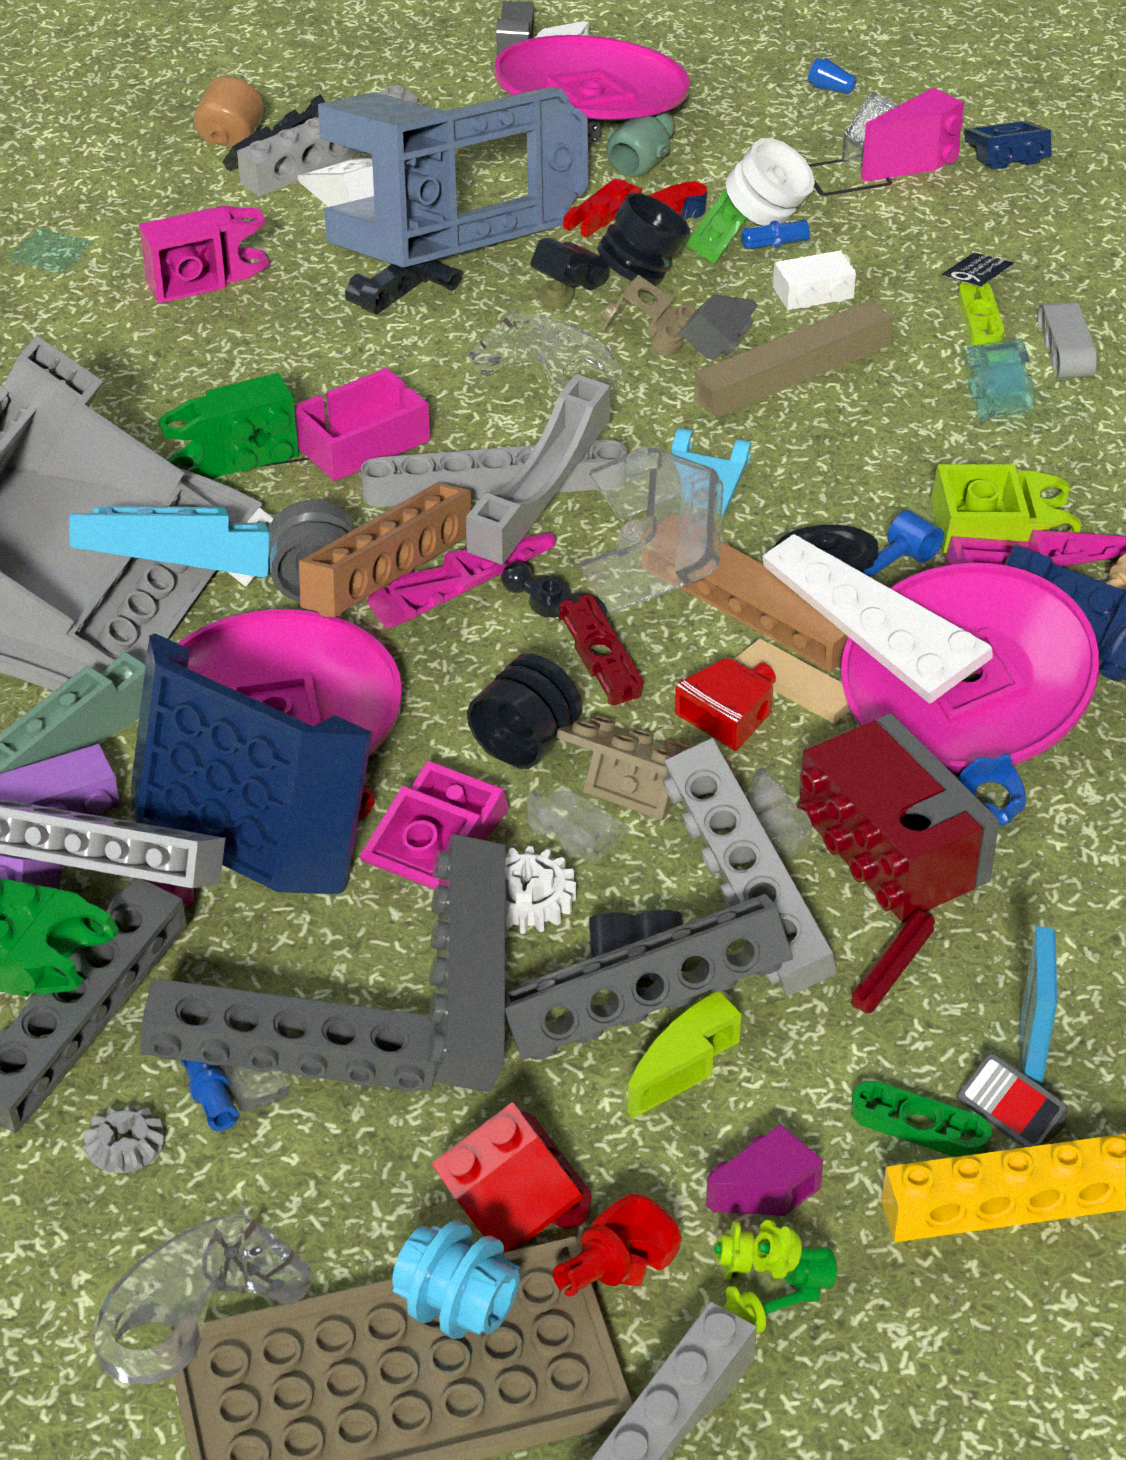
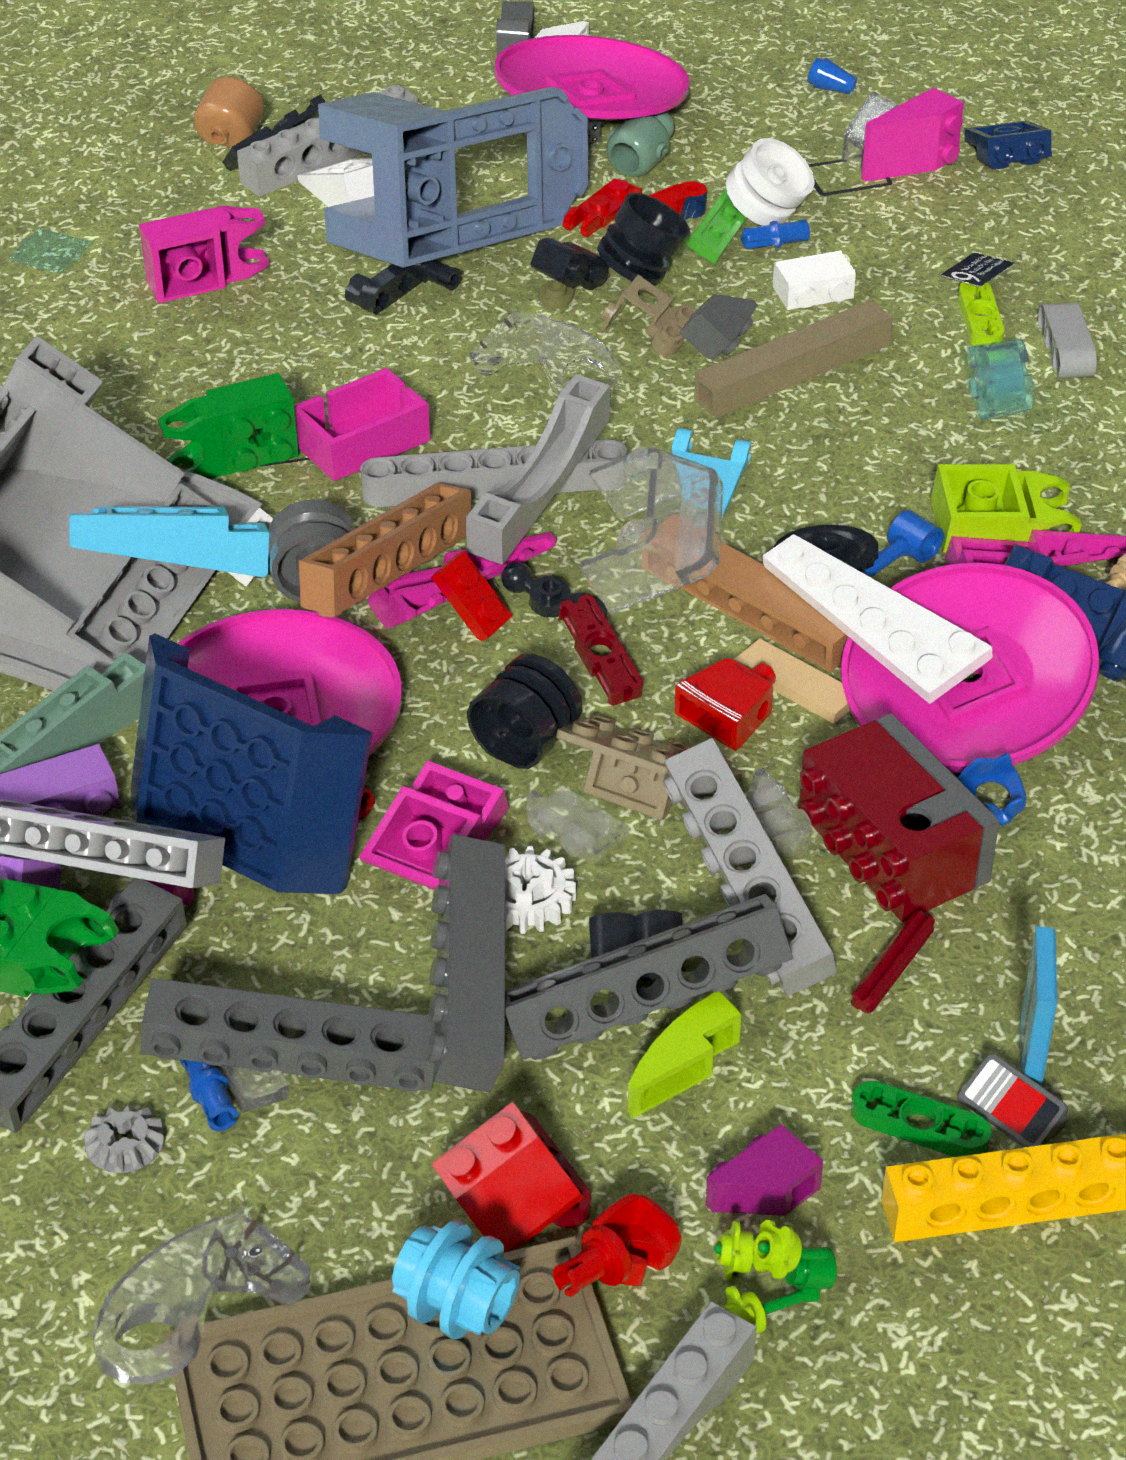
none -> red plate [431,551,512,641]

